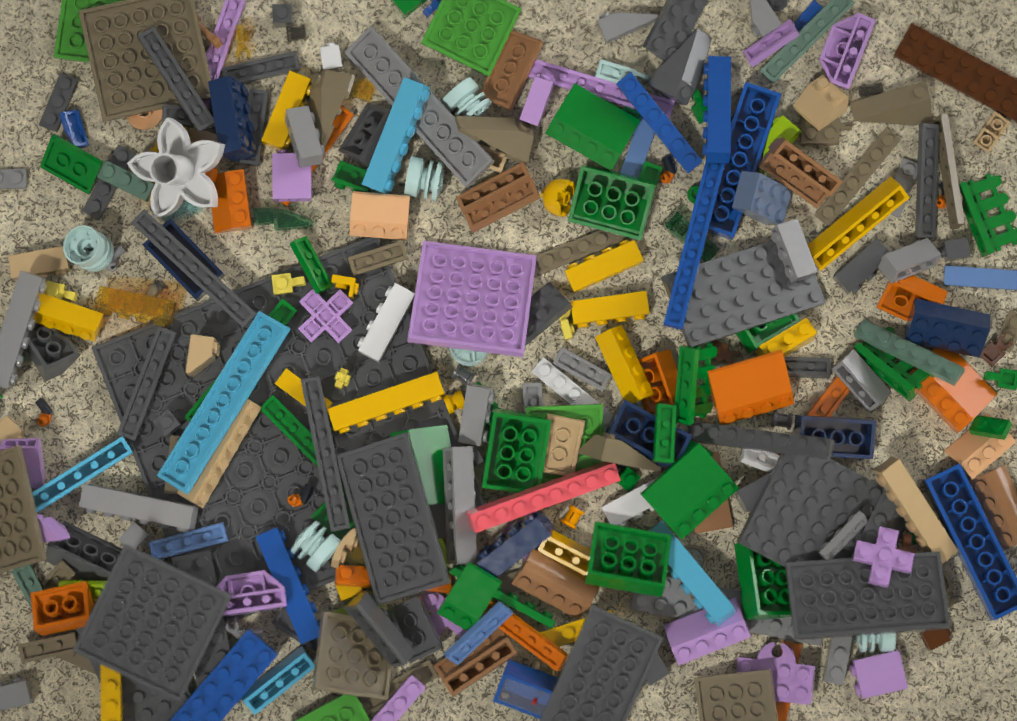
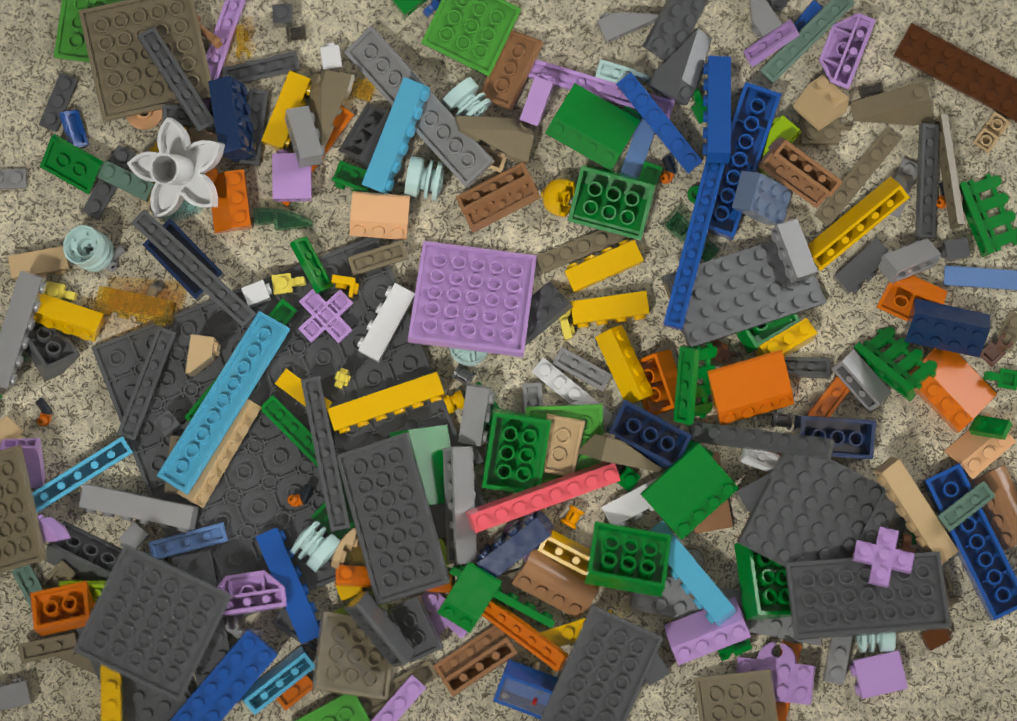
medium blue tile [444,601,513,665] -> none
green plate [653,404,677,464] -> none
light grey plate [819,511,868,560] -> none
sand green plate [854,319,965,386] -> none
none -> white brick [241,280,273,308]
none -> orange plate [276,674,313,711]
none -> green plate [717,639,753,661]
none -> sand green plate [937,481,995,532]

